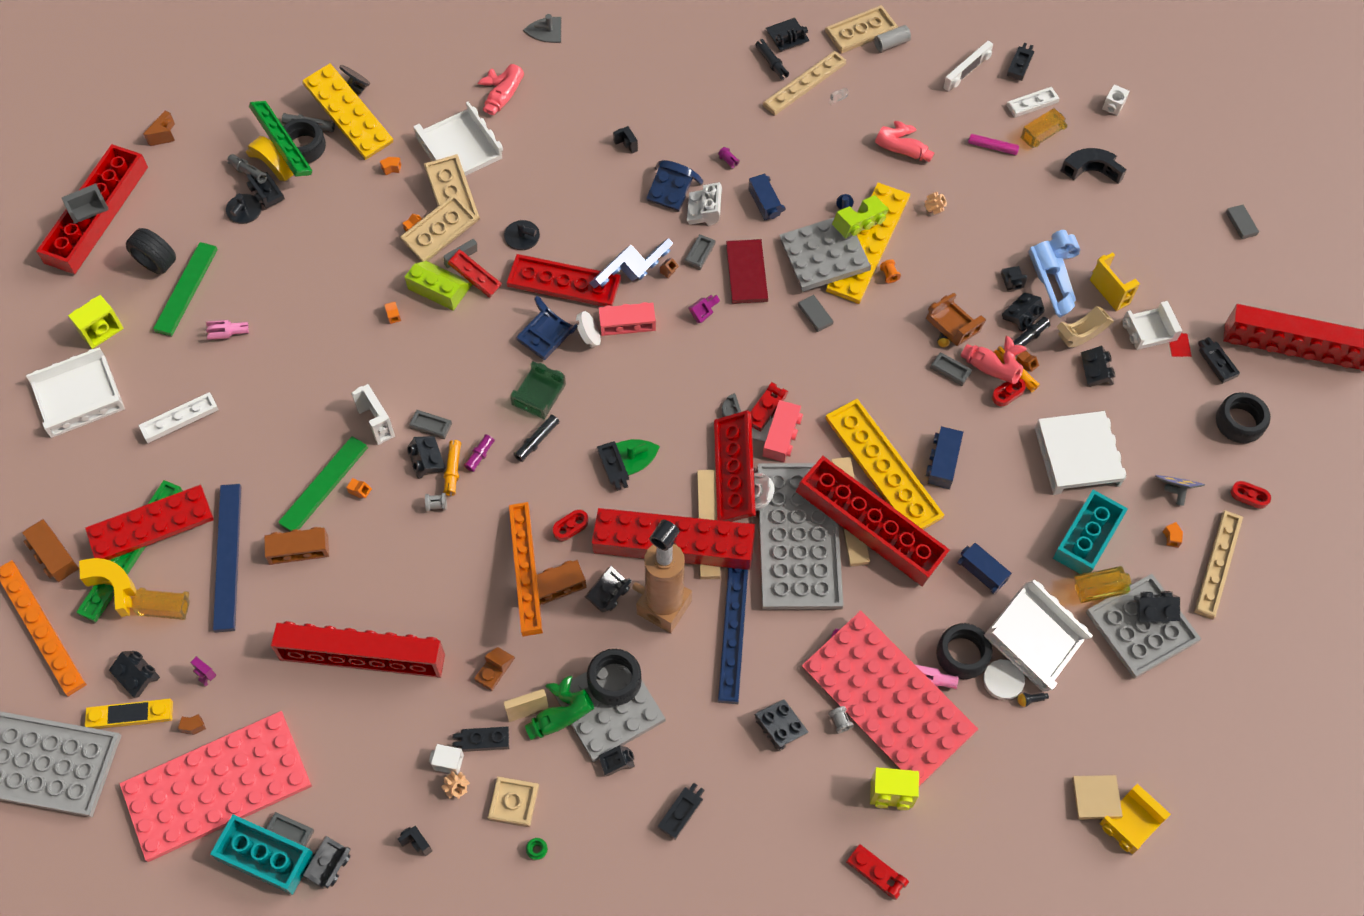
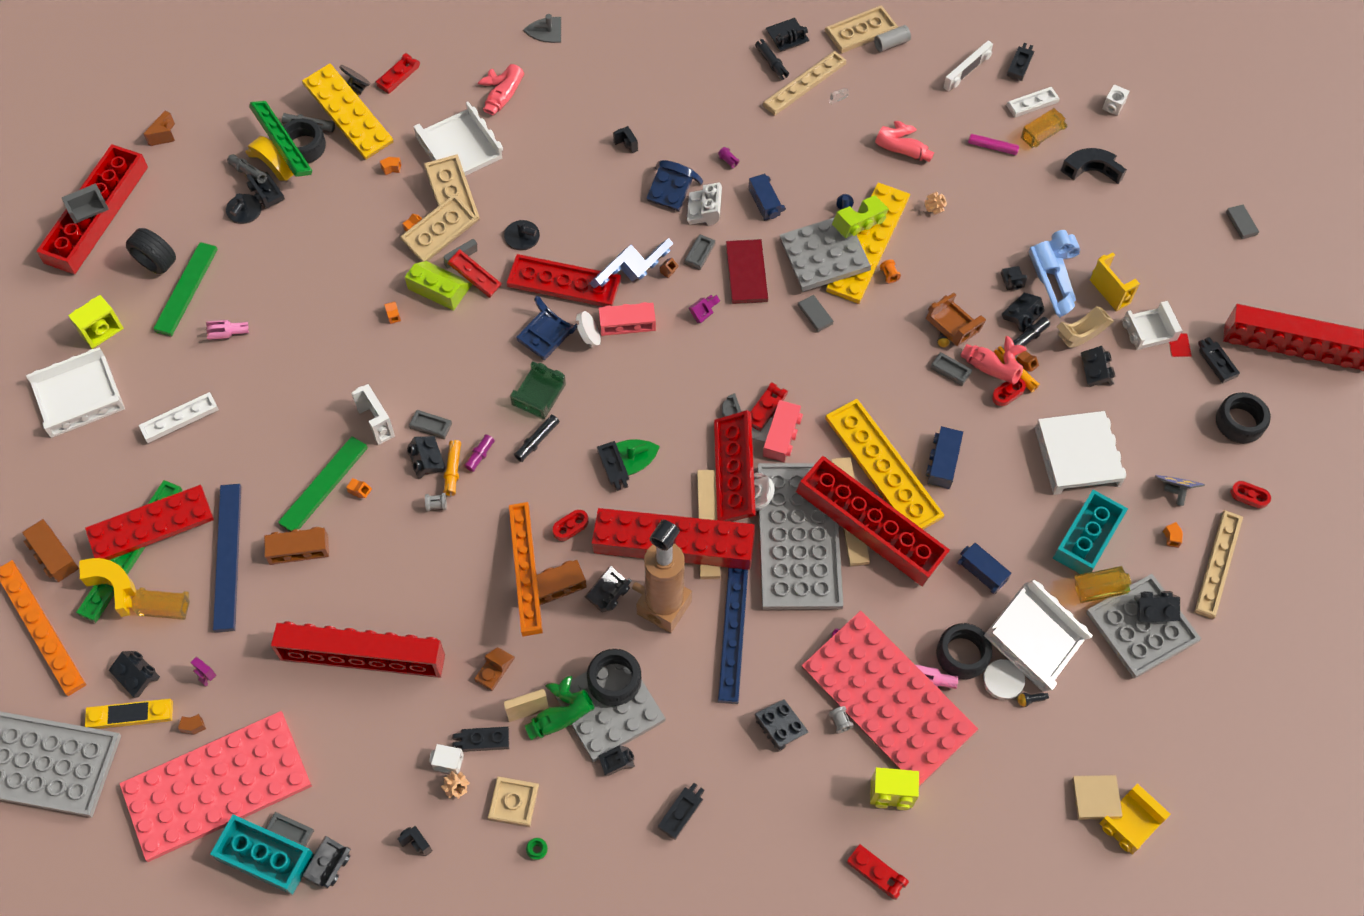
none -> red plate [376,53,420,94]

